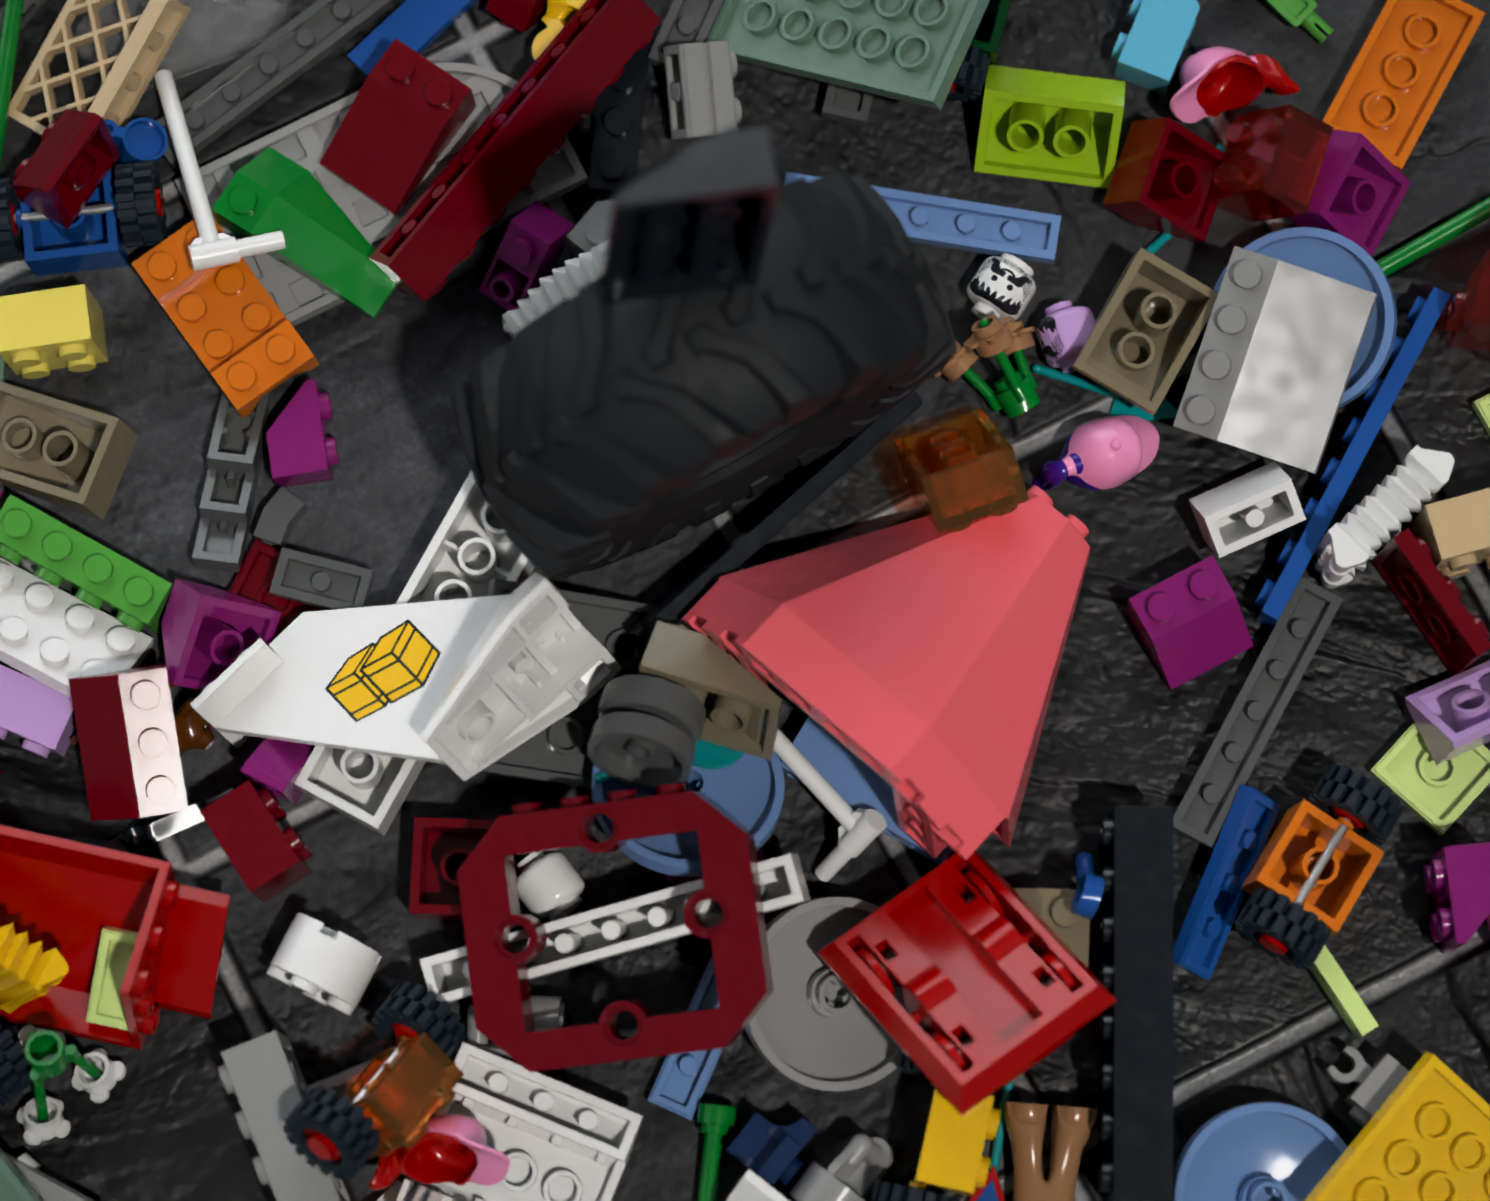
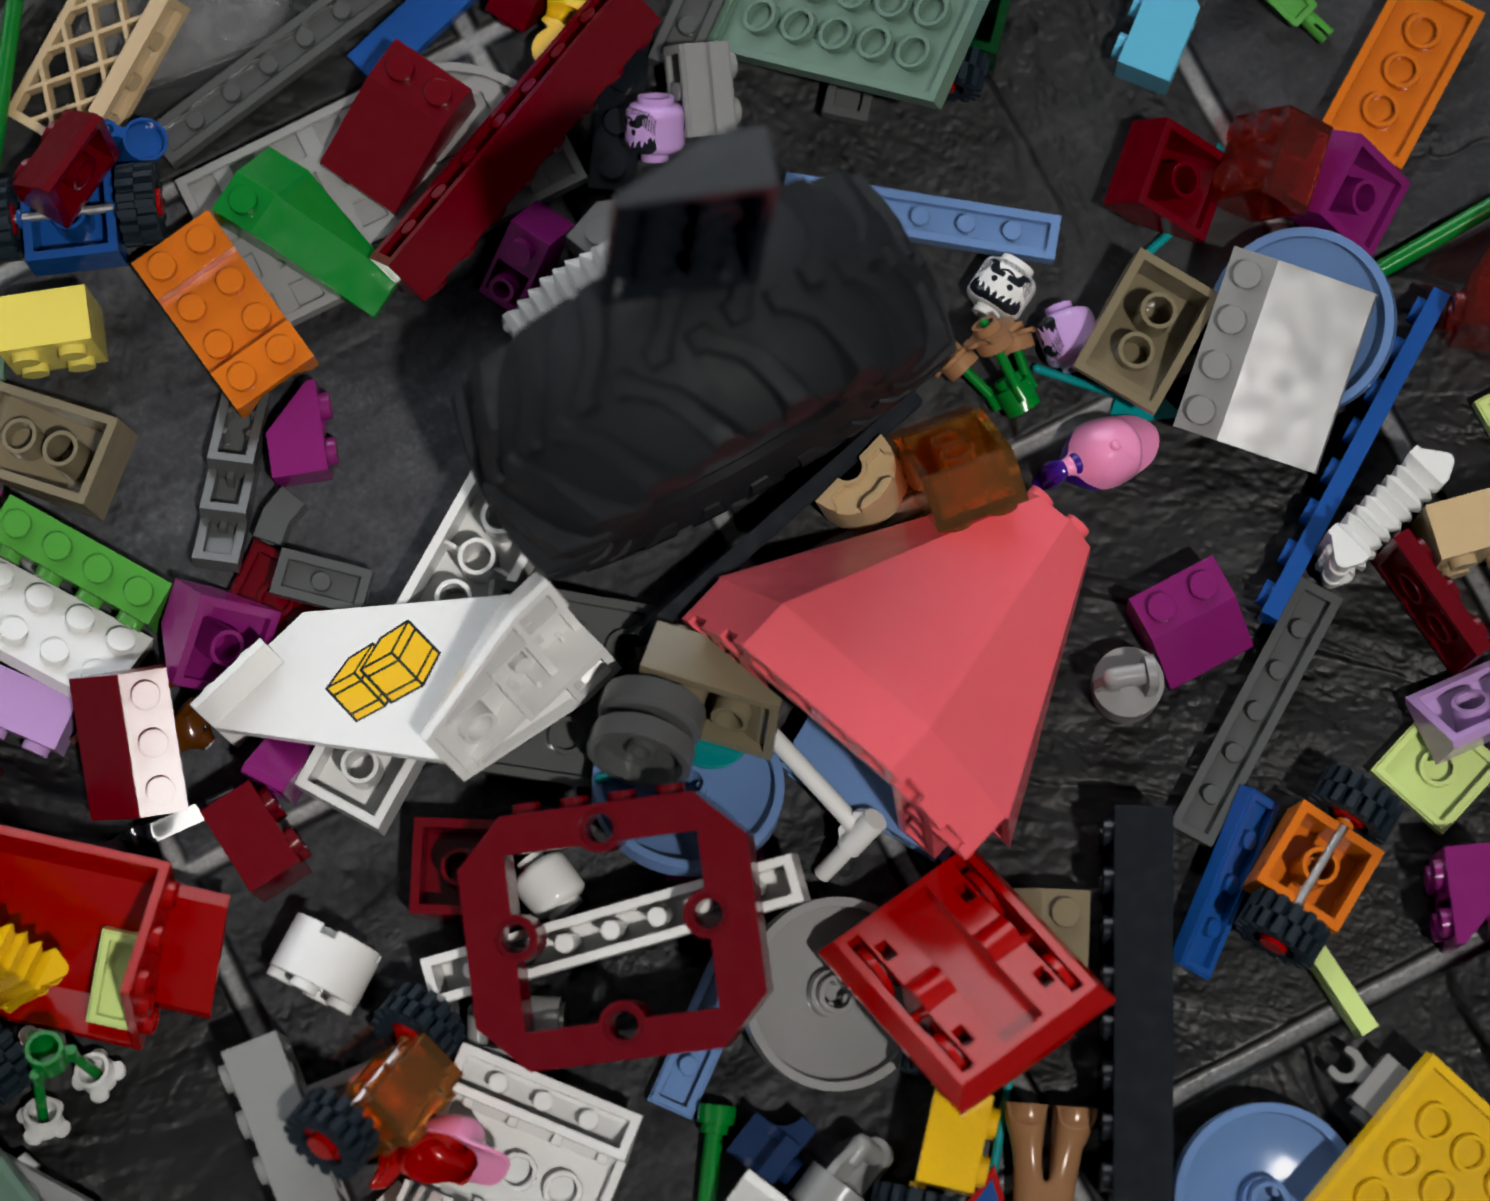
white bar [154,69,286,272] -> none
lime slope [974,65,1126,189] -> none
blue piece [1071,852,1105,920] -> none
red hair [1170,46,1300,124] -> none
white brick [1189,461,1306,558] -> none
none -> lavender head [625,92,685,163]
none -> tan cylinder [815,434,908,534]
none -> light grey piece [1090,647,1164,724]

